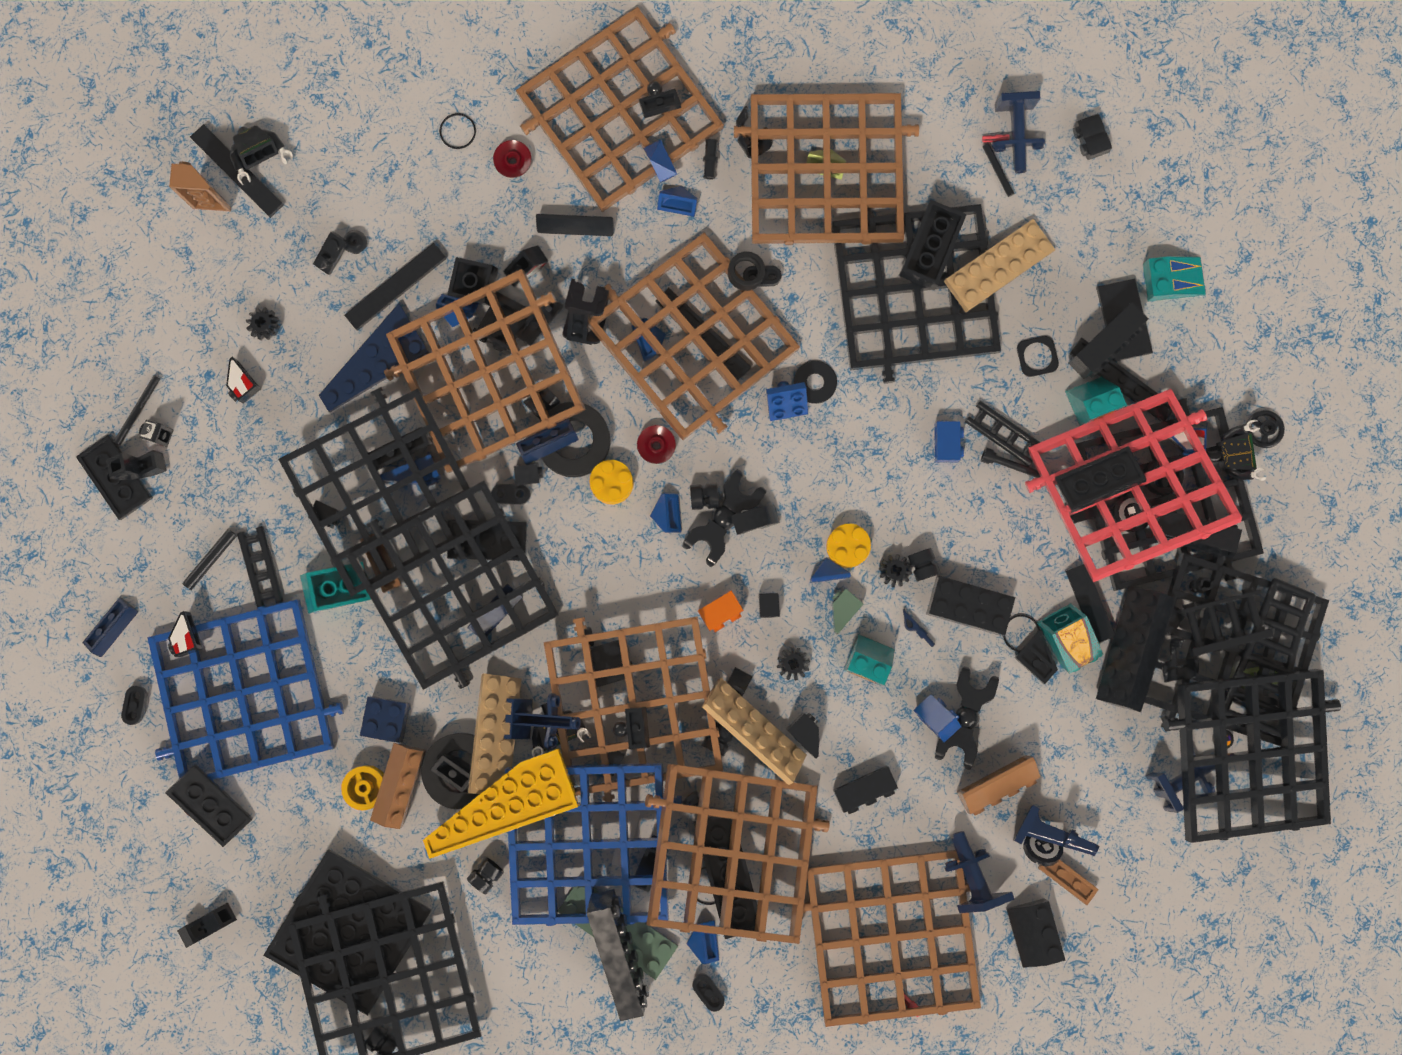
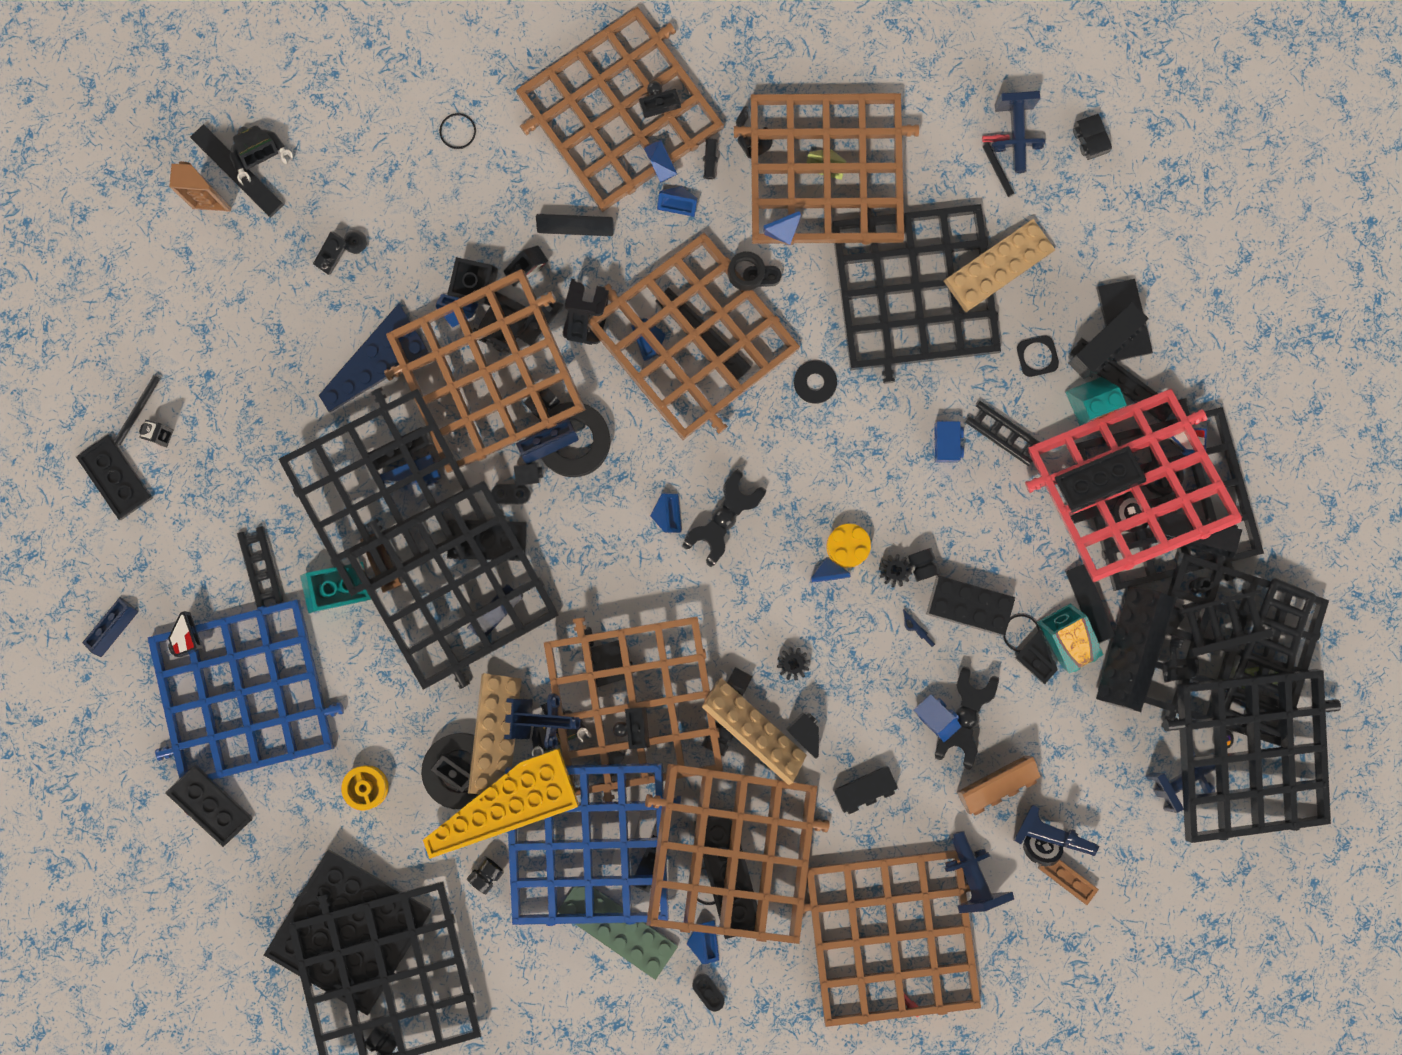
black brick [106,450,167,480] -> none
black plate [121,686,147,725] -> none
black brick [177,903,237,948] -> none
black piece [182,529,237,591] -> none
slope [226,356,261,404] -> none
black gear [246,307,280,341] -> none
black brick [308,500,341,529] -> none
black tile [344,243,447,331] -> none
dark blue brick [360,696,410,743] -> none
medium nougat slope [370,743,426,829] -> none
dark red dish [493,140,532,178] -> none
black brick [586,889,649,1021] -> none
yellow wheel [589,460,633,505] -> none
dark red dish [637,425,676,464] -> none
black wheel [682,790,699,814] -> none
black wheel [690,483,719,510] -> none
orange brick [698,590,744,632] -> none
black brick [731,504,780,535] -> none
black panel [758,593,780,618] -> none
blue plate [766,381,808,421] -> none
sand green slope [832,589,863,634] -> none
teal slope [844,634,895,685] -> none
black brick [898,200,967,290] -> none
black piece [981,447,1058,486] -> none
black slope [1006,898,1066,968] -> none
teal slope [1143,256,1206,302] -> none
black torso [1207,420,1266,481] -> none
black piece [1246,410,1285,448] -> none
none -> slope [763,211,801,245]

